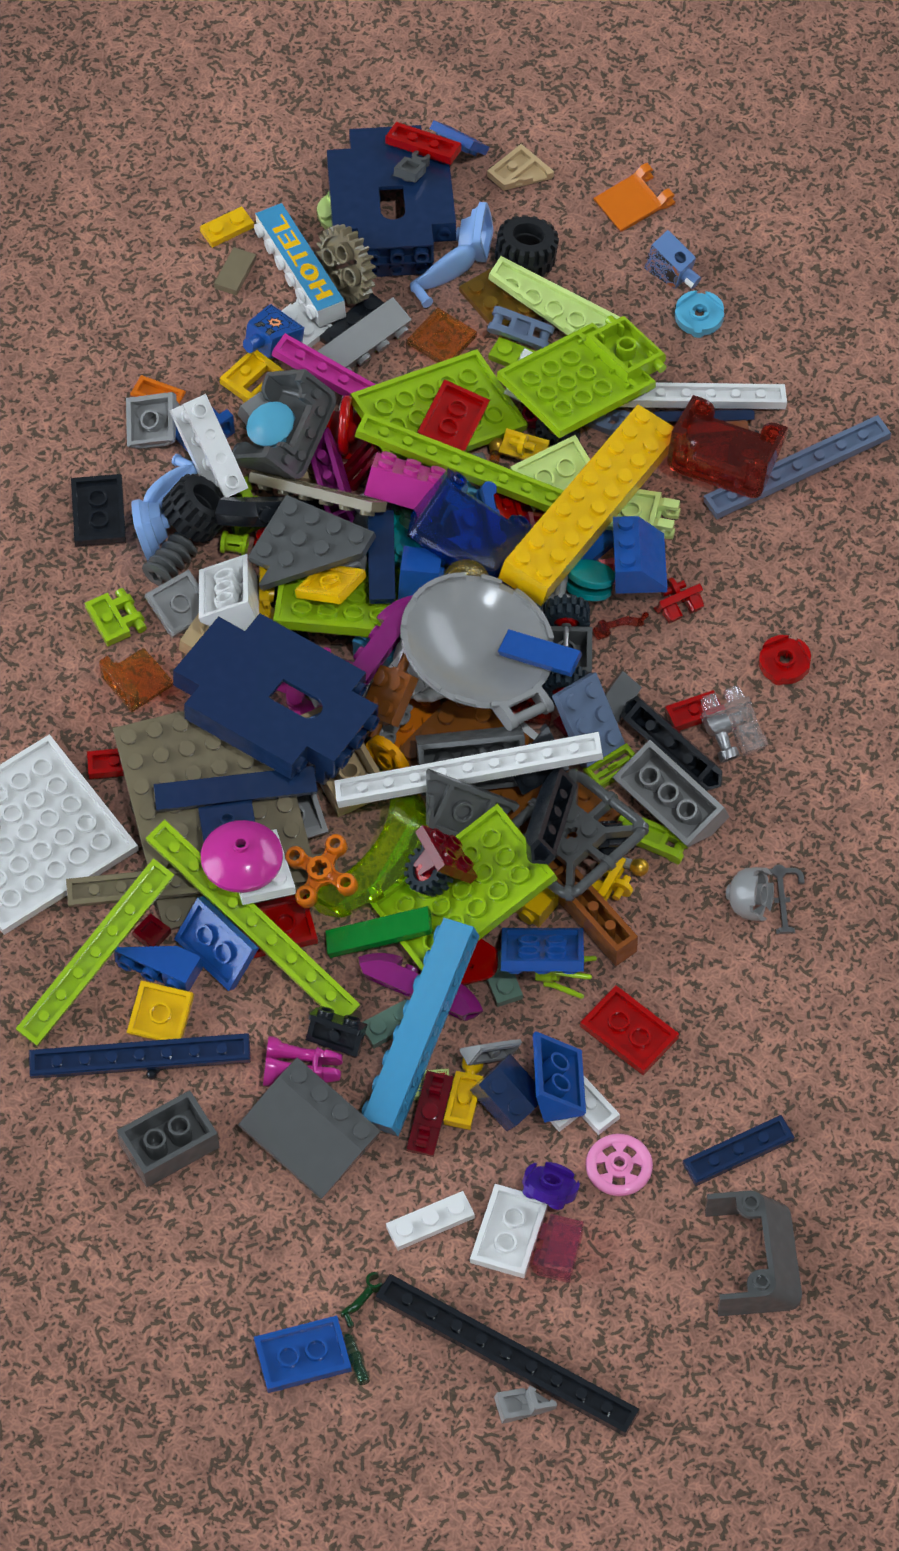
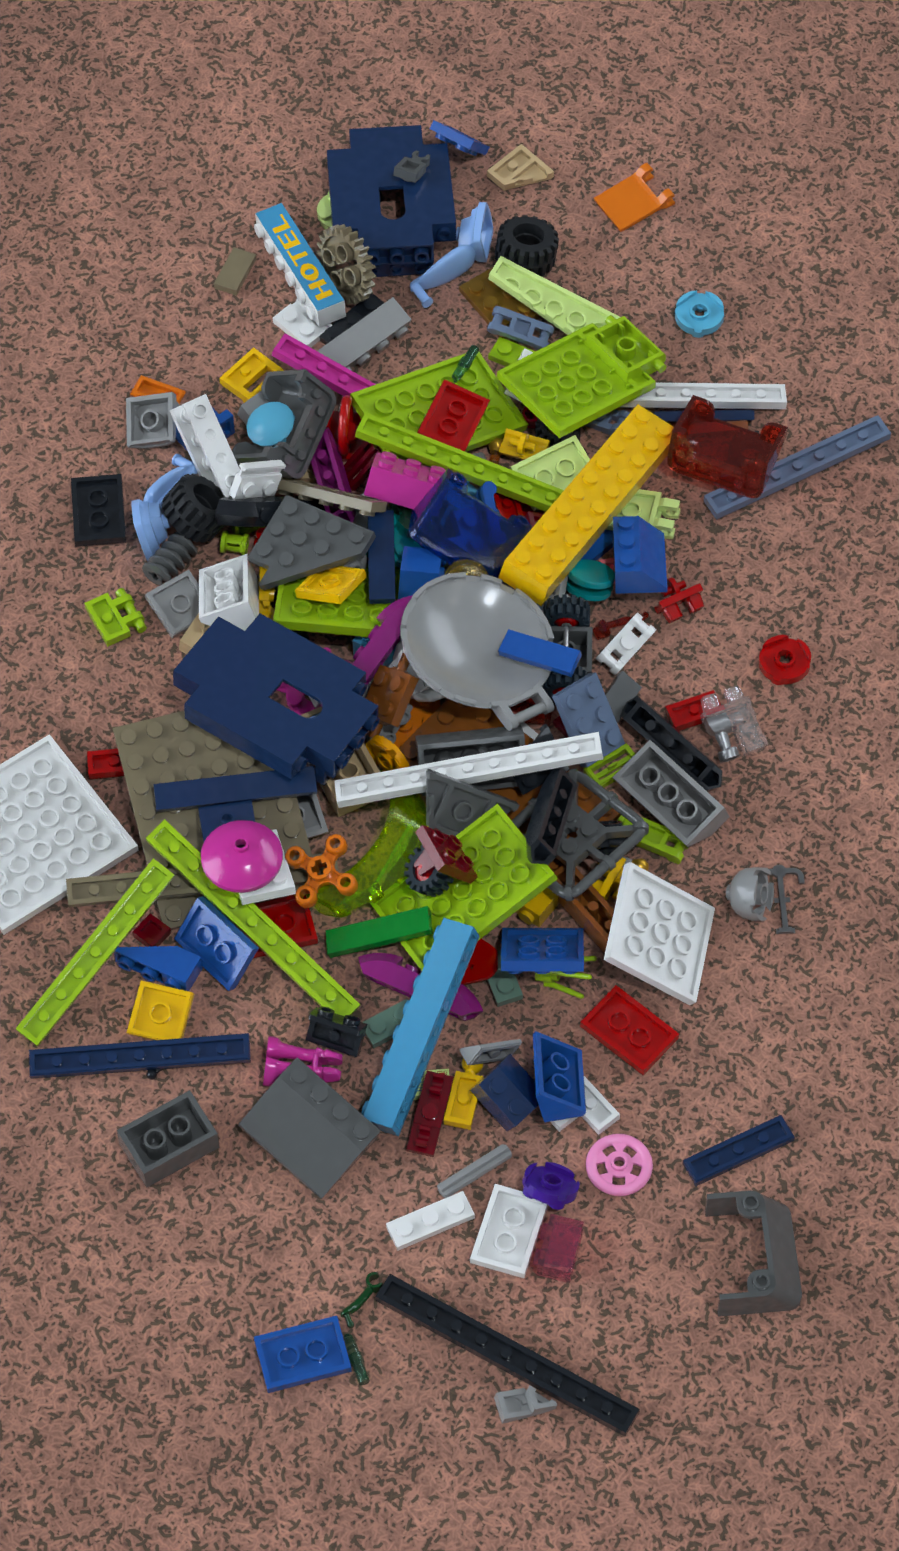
clear orange bracket [99,648,173,712] -> none
yellow plate [200,206,254,248] -> none
blue torso [243,304,305,358] -> none
red plate [385,122,461,165] -> none
clear orange plate [407,307,477,363] -> none
medium blue torso [644,230,701,289] -> none
none -> white plate [229,460,286,500]
none -> light grey axle [437,1144,512,1198]
none -> clear green piece [452,345,480,383]
none -> white plate [596,612,657,676]
none -> white plate [604,862,715,1005]

